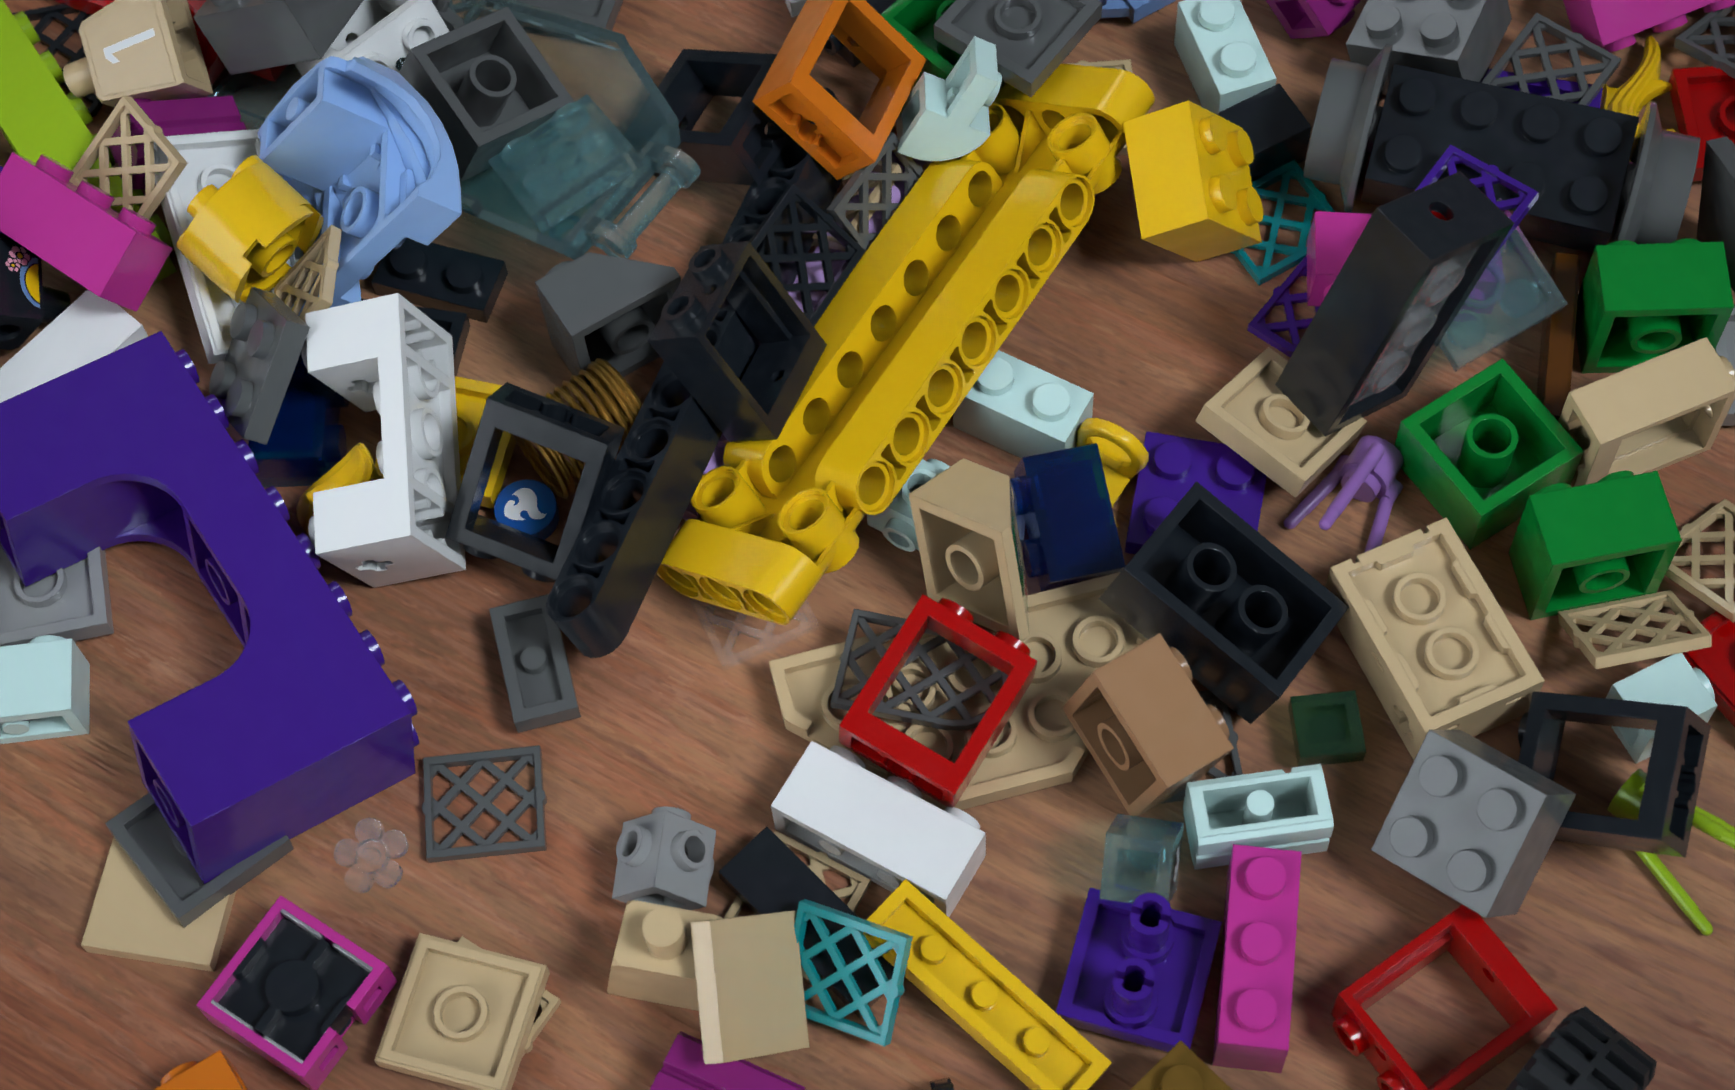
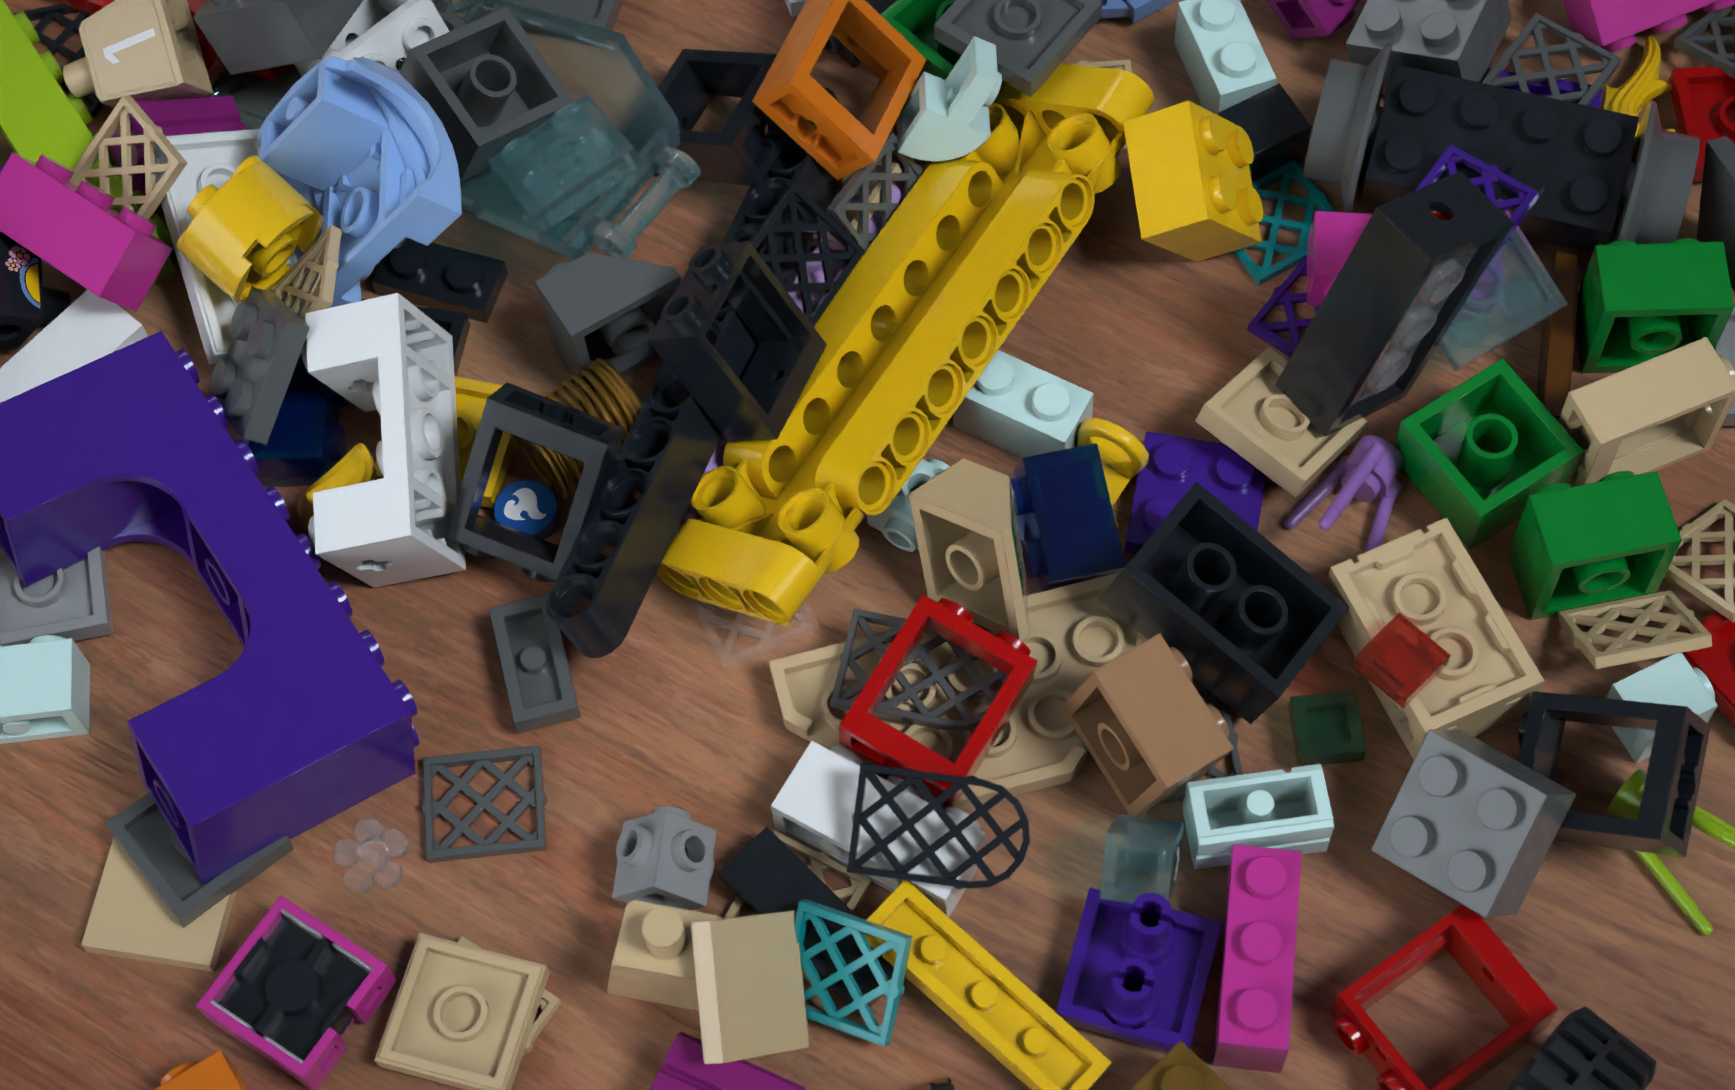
none -> black window [847,763,1030,889]
none -> clear red tile [1352,613,1451,709]

